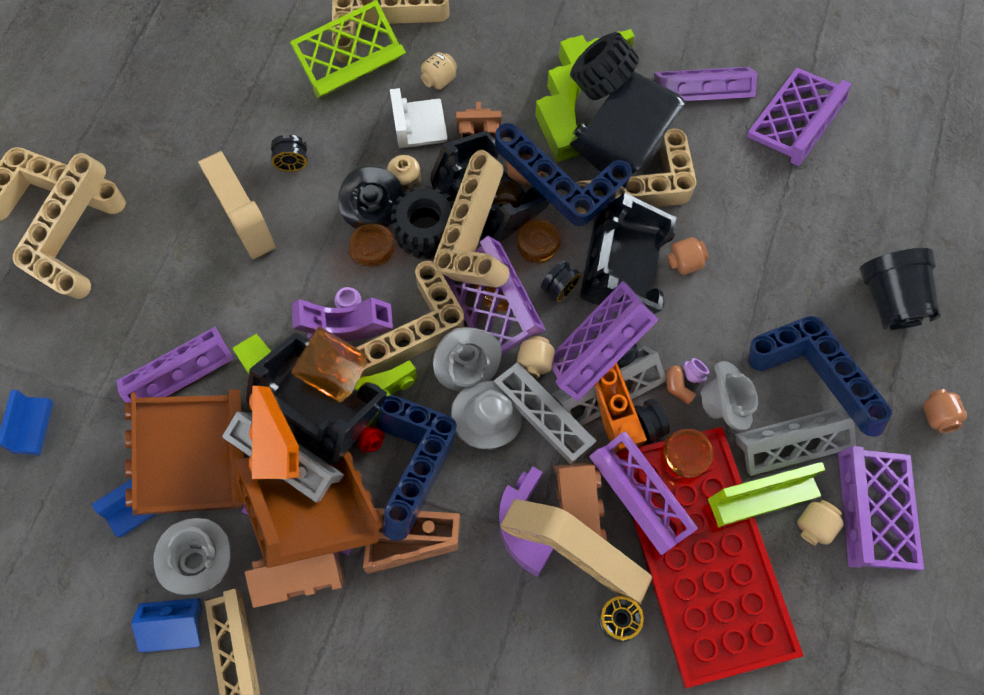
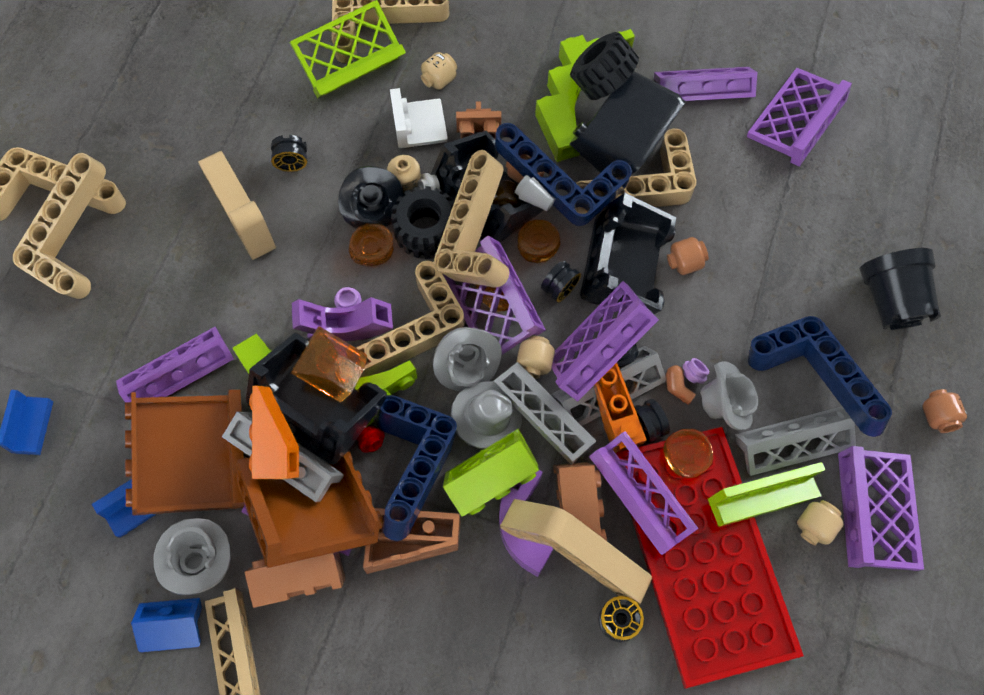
none -> white plate [418,173,440,191]
none -> lime slope [443,429,539,517]
none -> light grey cone [515,175,556,212]

